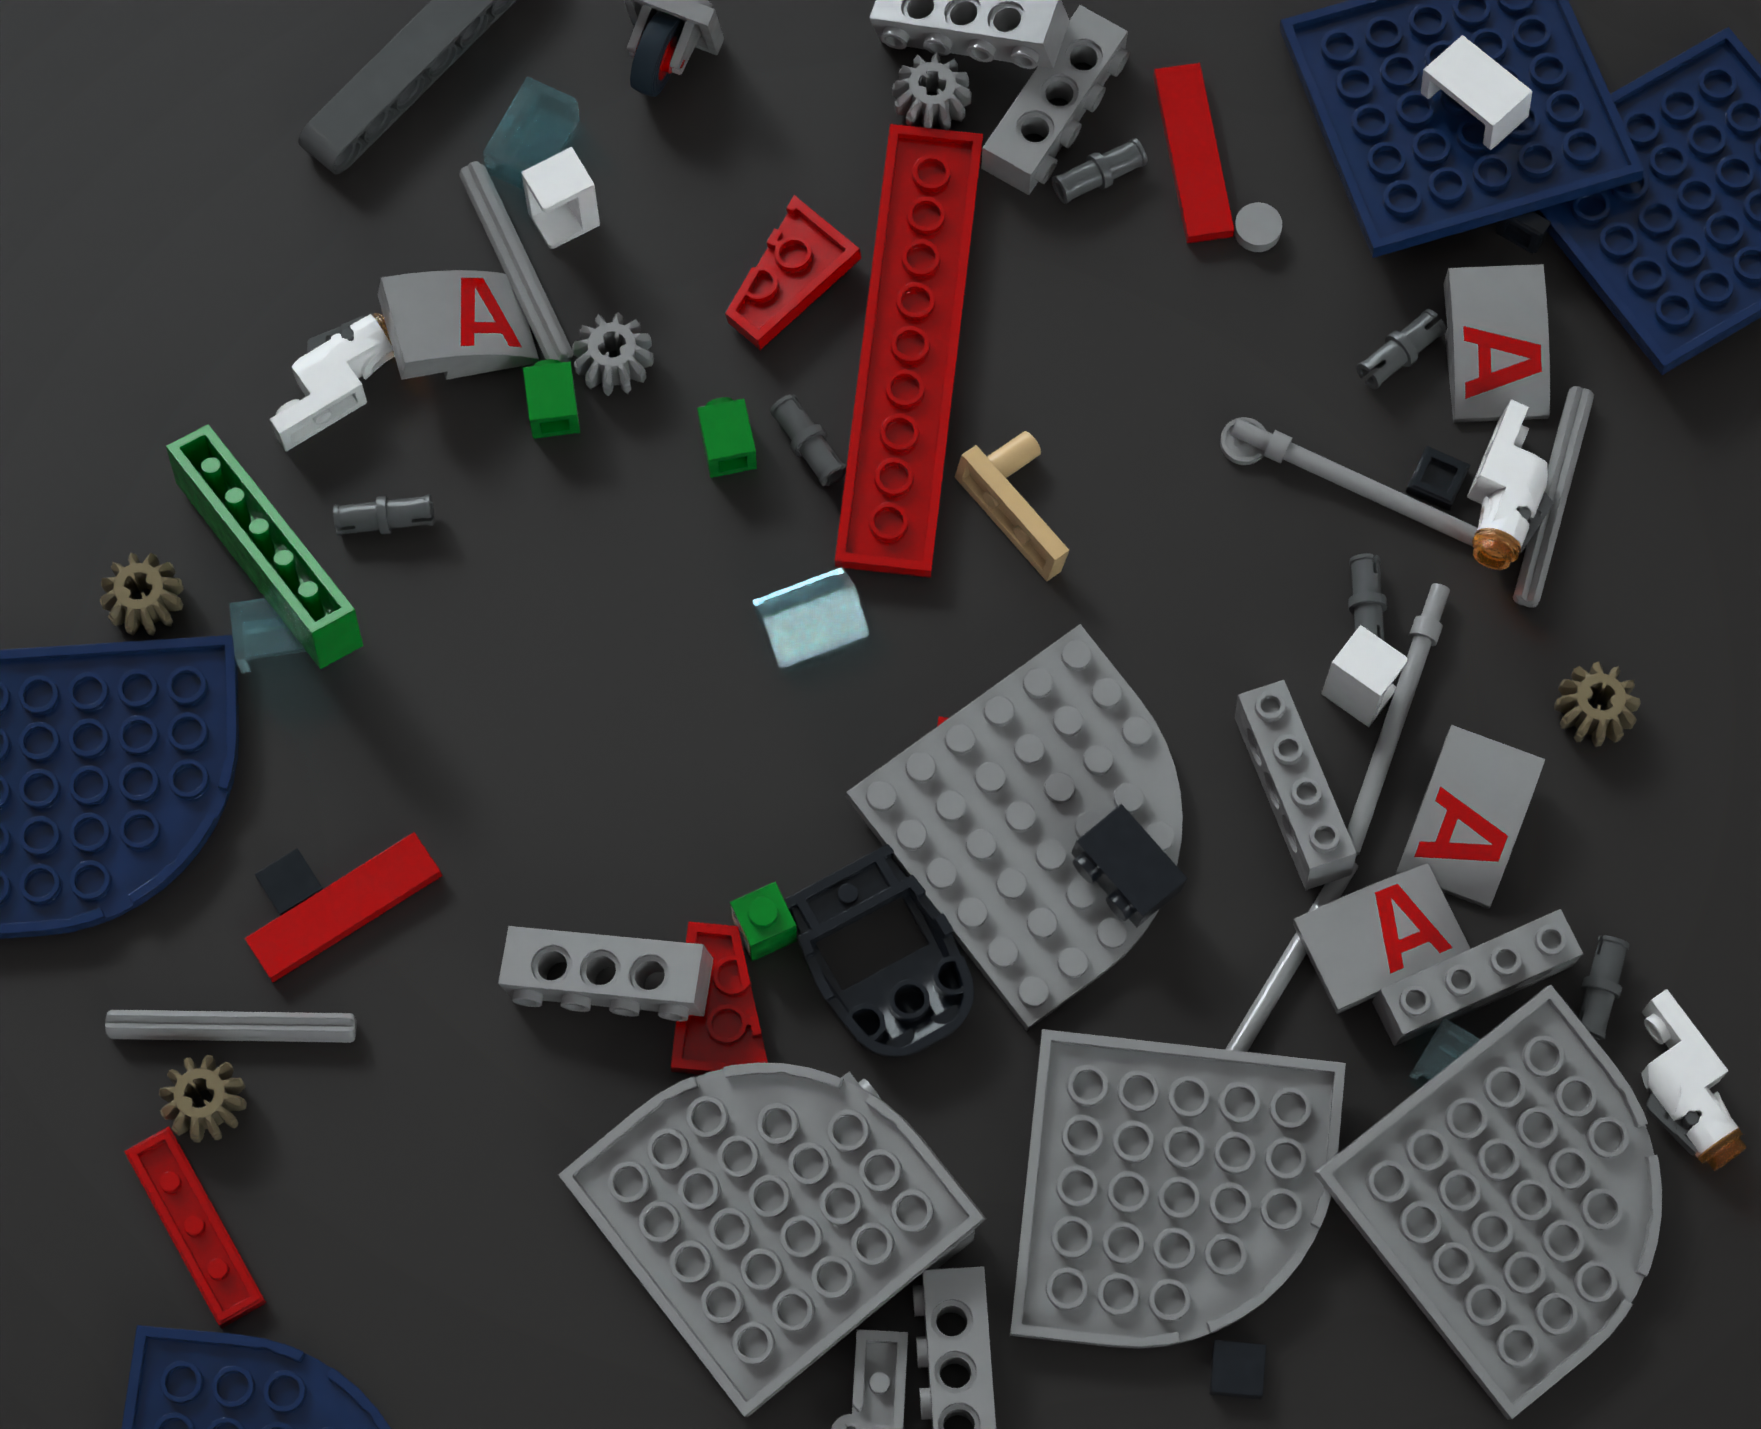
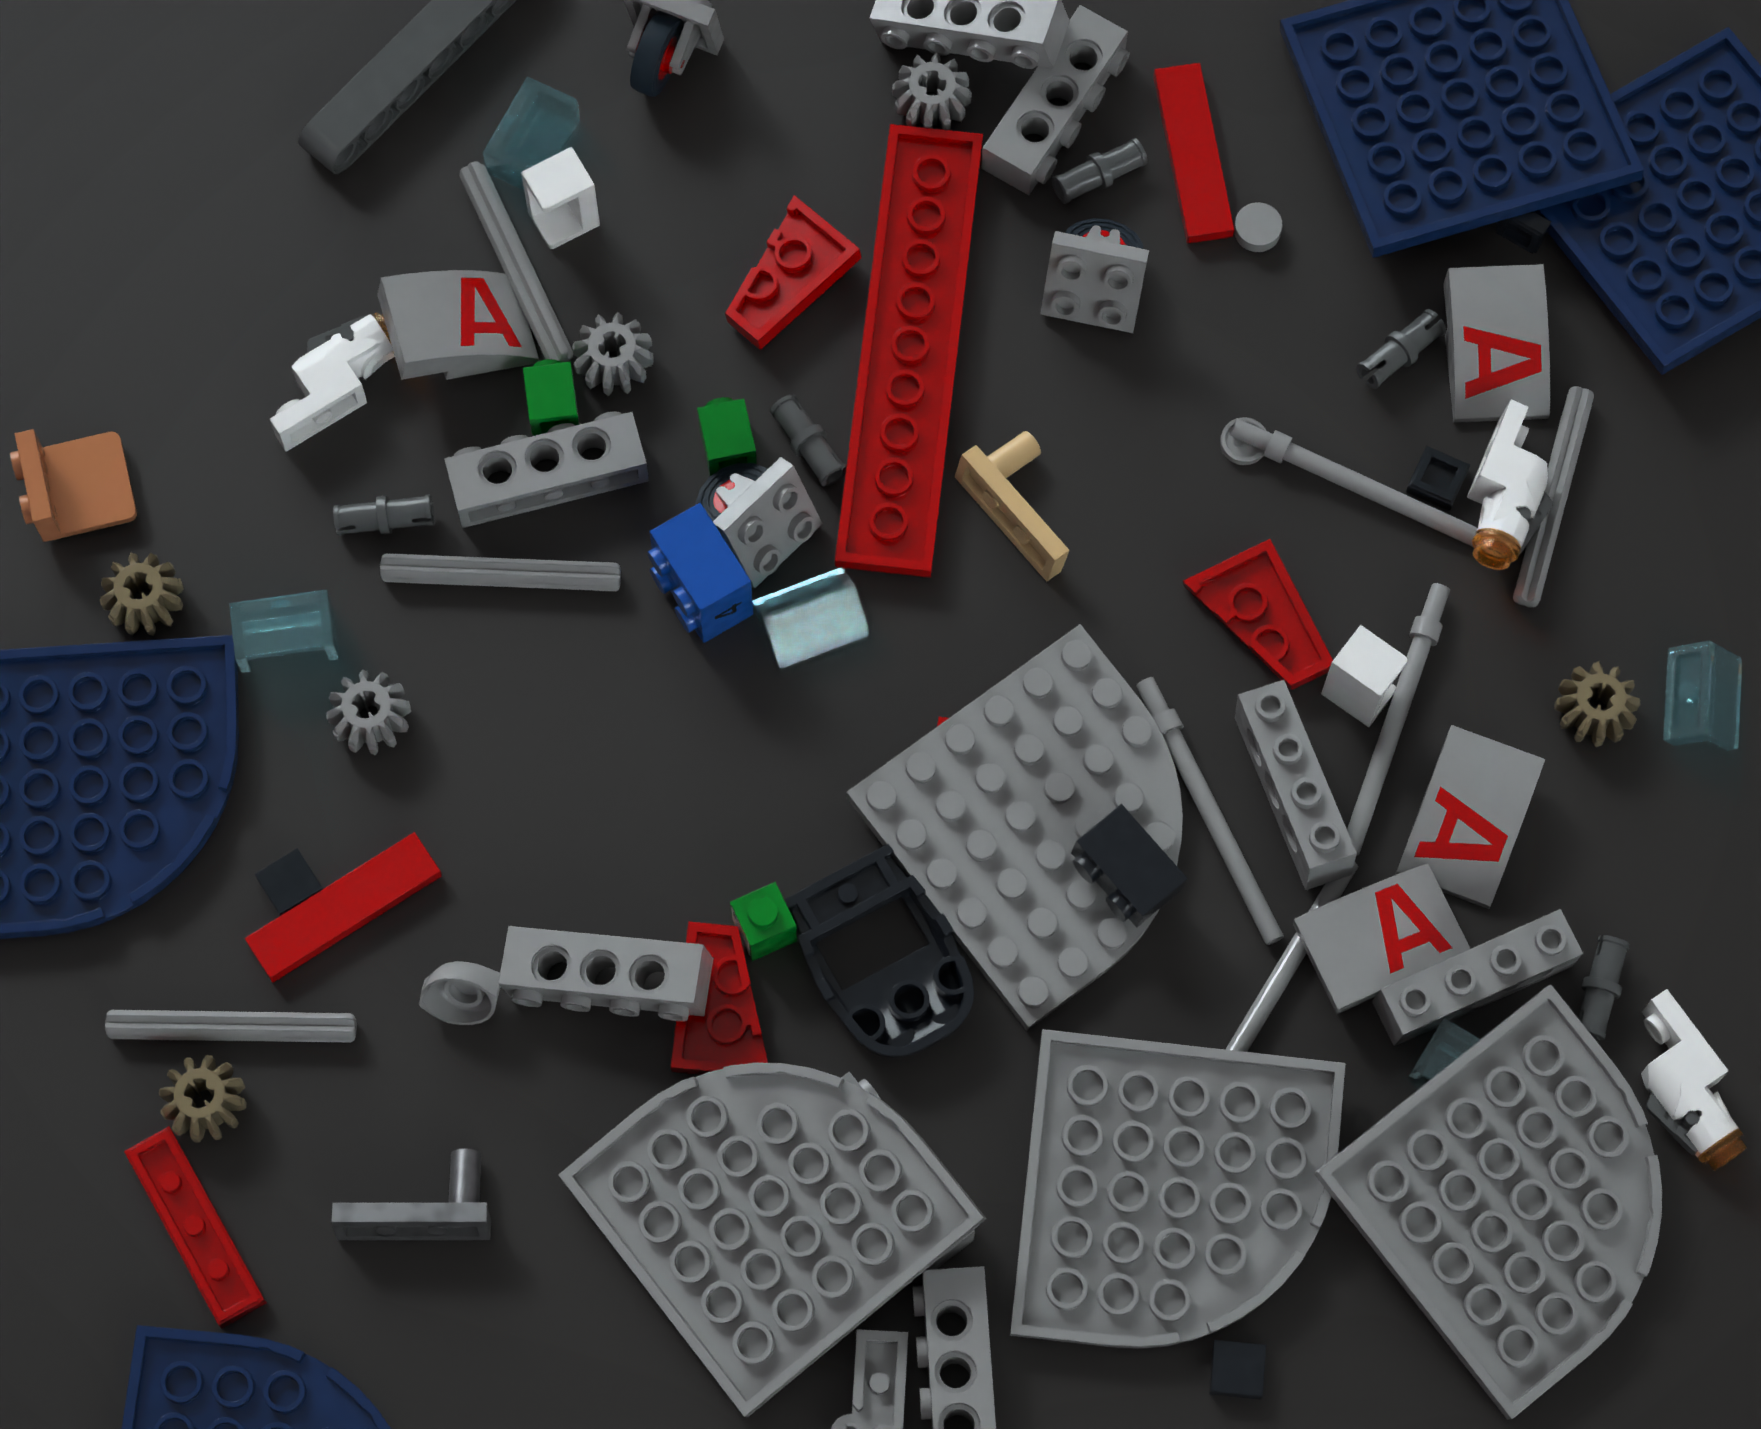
green brick [166,424,363,669] -> none
dark grey pin [1348,553,1388,641] -> none
white panel [1421,35,1533,150] -> none
none -> nougat bracket [10,429,137,542]
none -> light grey gear [326,669,411,755]
none -> flat silver piece [331,1149,491,1240]
none -> light grey axle [380,553,621,591]
none -> light grey hat [419,961,501,1025]
none -> light grey brick [444,411,649,528]
none -> blue brick [647,503,753,643]
none -> light grey plate [696,457,823,588]
none -> light grey plate [1040,218,1149,333]
none -> light grey bar [1136,677,1284,945]
none -> red wing [1183,539,1333,690]
none -> clear light blue panel [1663,640,1742,751]

